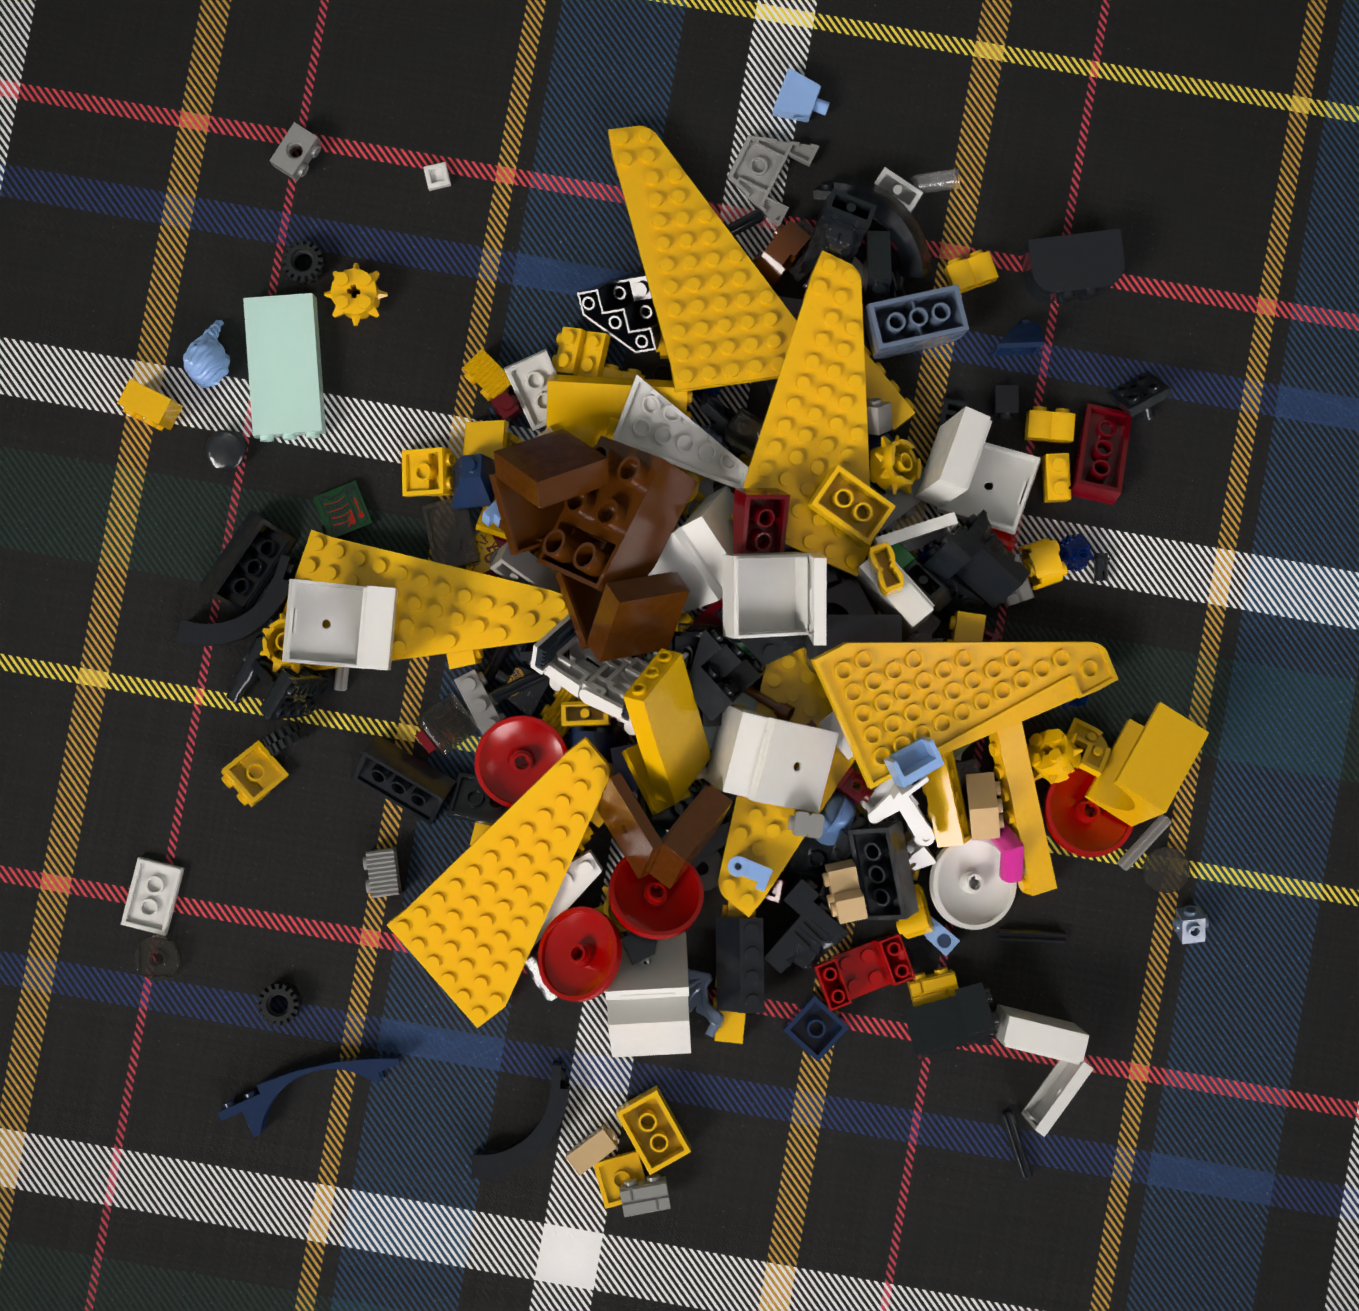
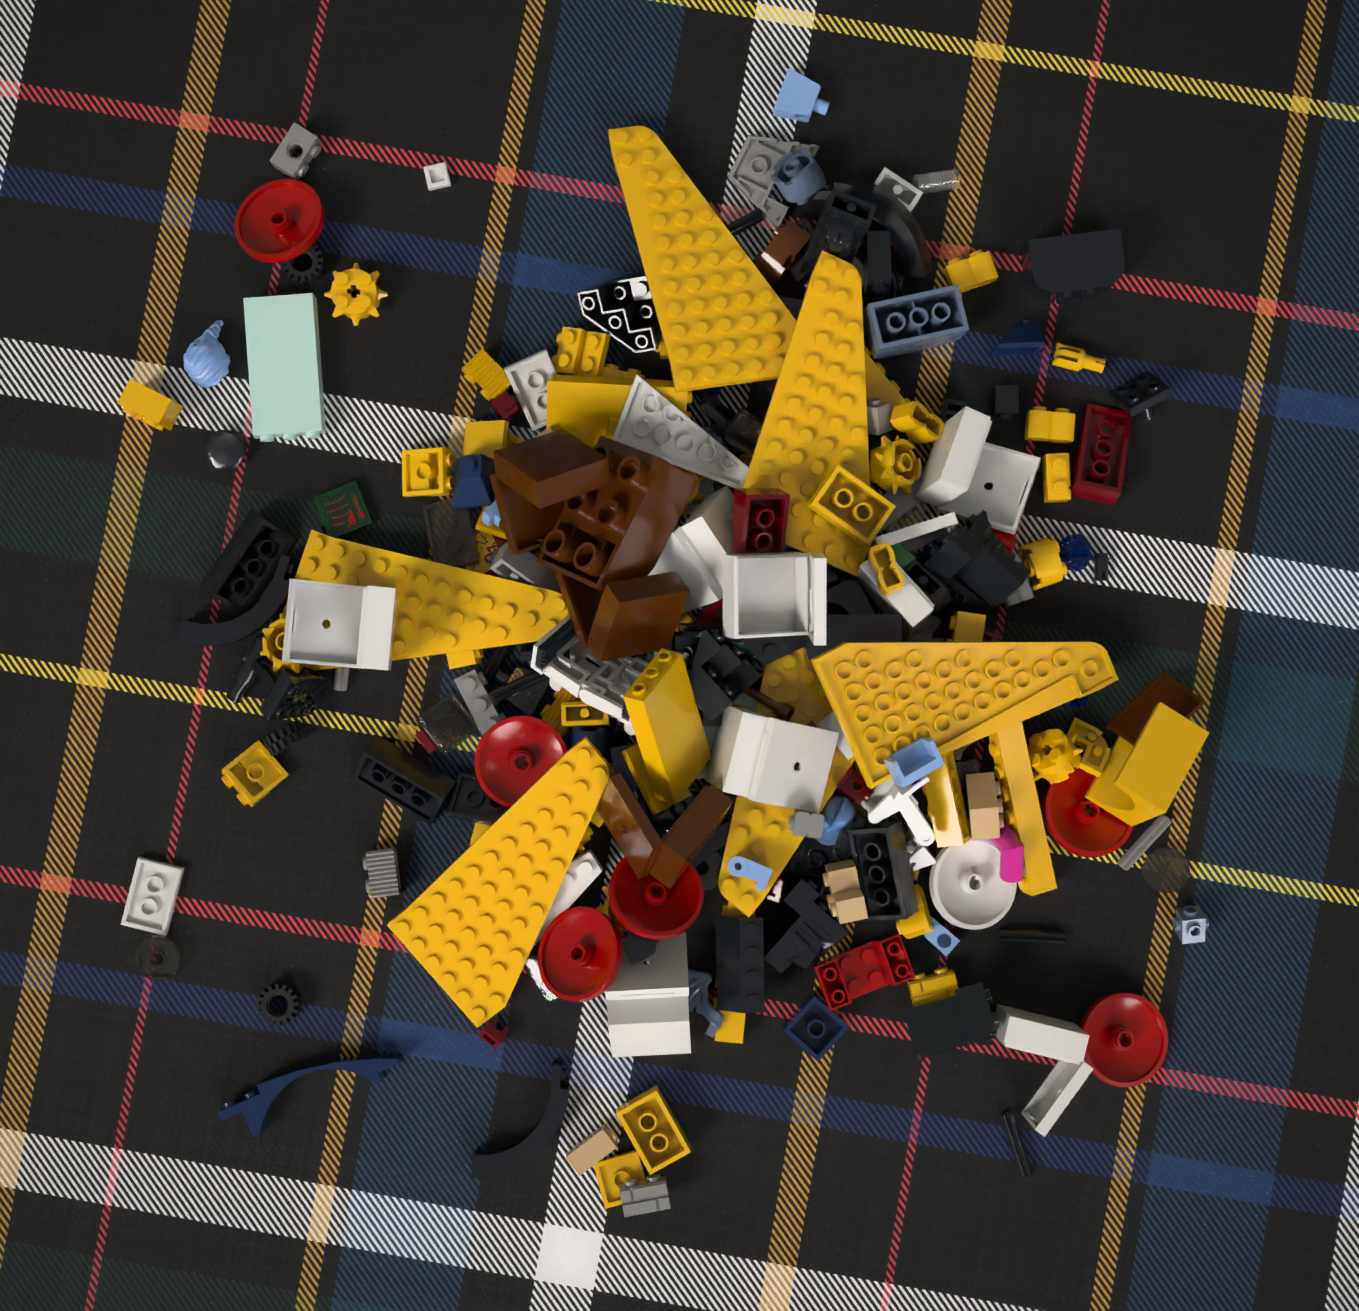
none -> red dish [234,179,325,263]
none -> dark red tile [478,1018,509,1050]
none -> sand blue brick [771,149,826,205]
none -> yellow brick [890,401,945,444]
none -> yellow arm [1052,343,1106,373]
none -> red dish [1080,992,1168,1087]
none -> reddish brown piece [1105,671,1206,746]

